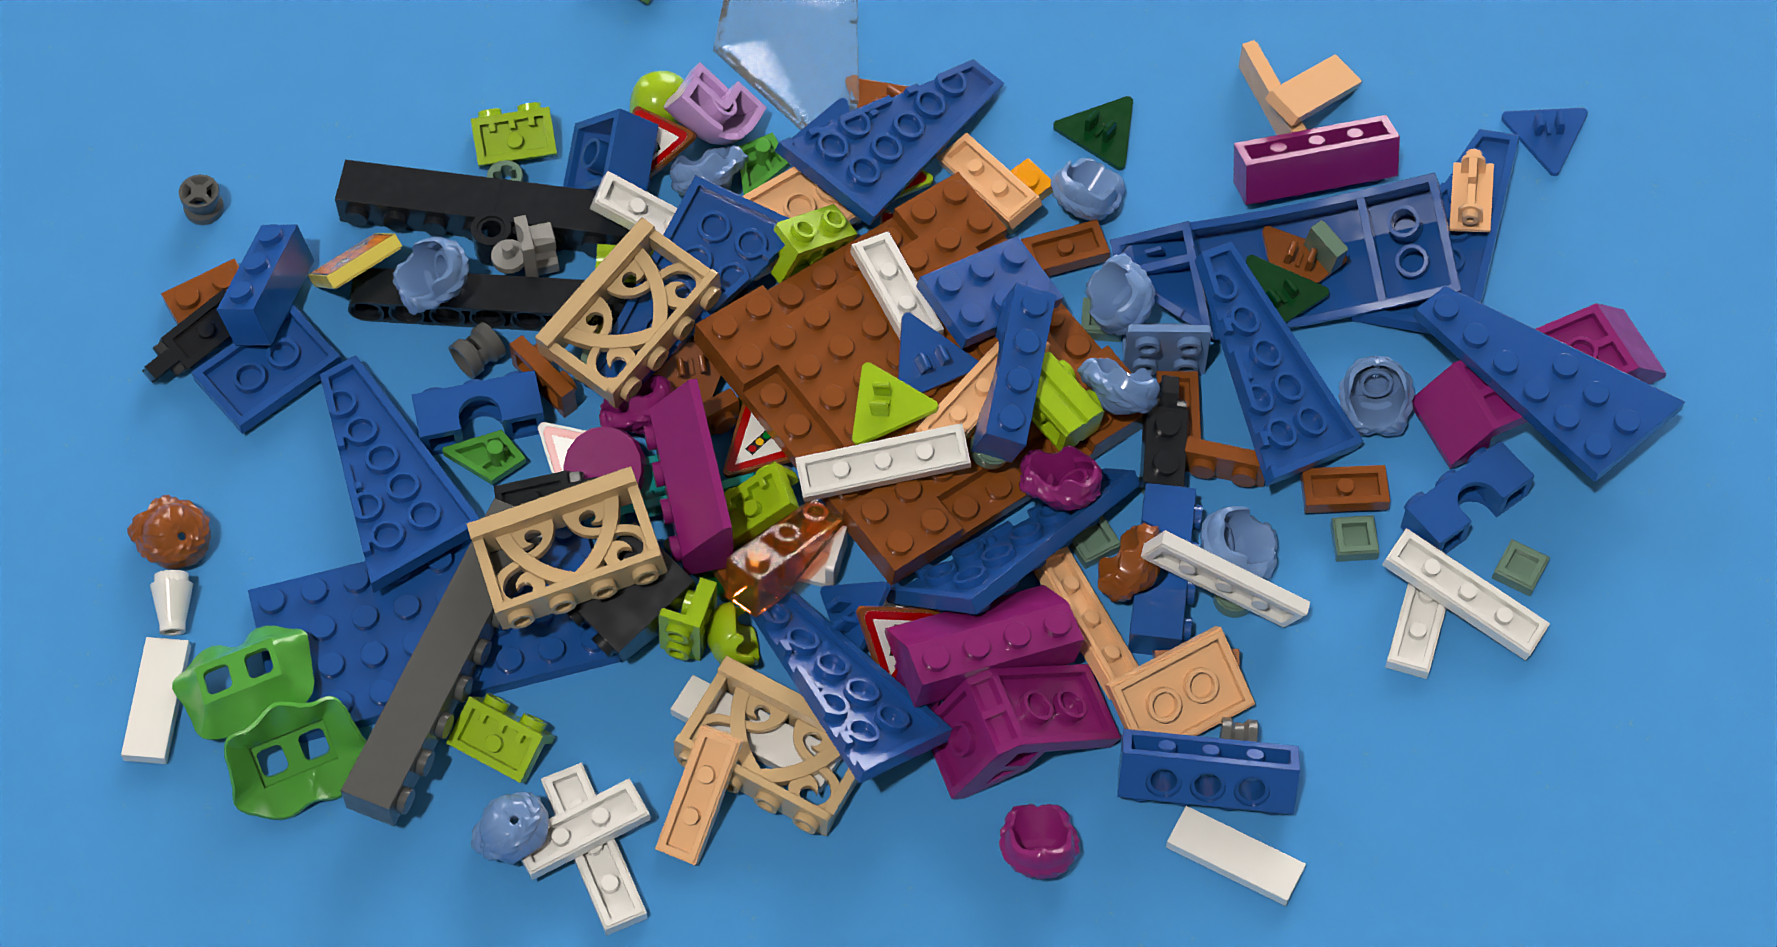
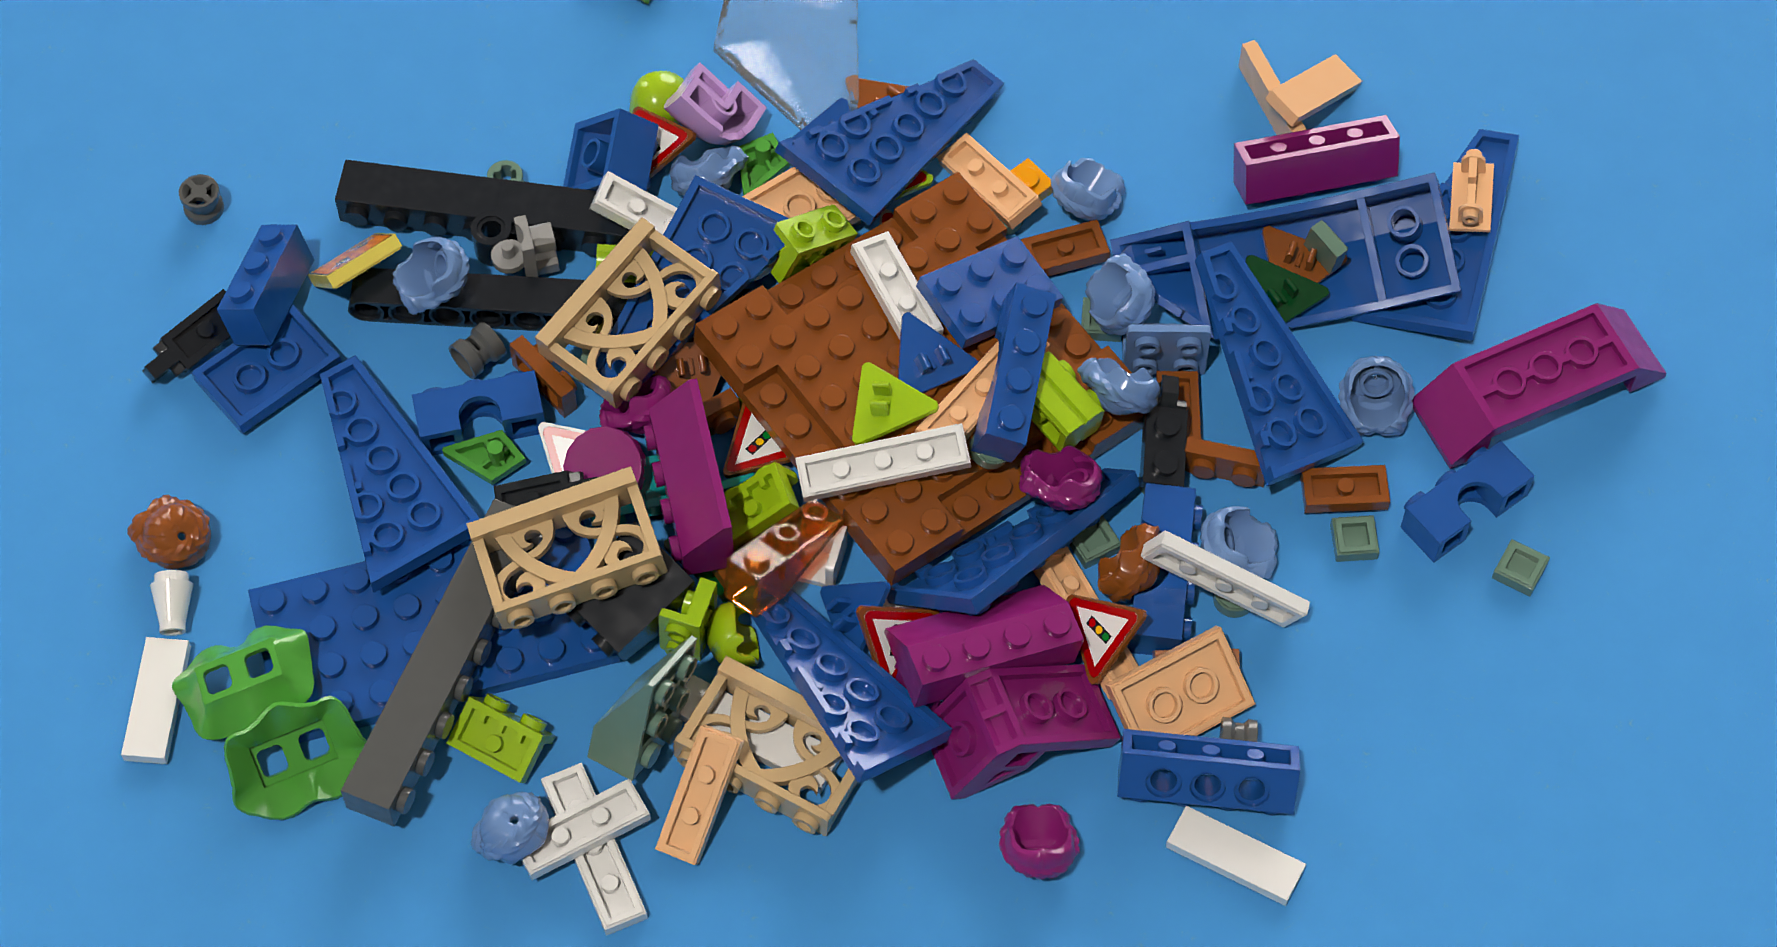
dark orange plate [161,258,239,325] -> none
lime bracket [471,102,557,168] -> none
dark green piece [1053,96,1133,171] -> none
white tile [1382,528,1550,661] -> none
white tile [1385,583,1446,679] -> none
blue wing [1414,286,1685,482] -> none
blue piece [1501,107,1588,176] -> none
none -> sand green slope [587,635,697,781]
none -> piece [1066,594,1147,685]

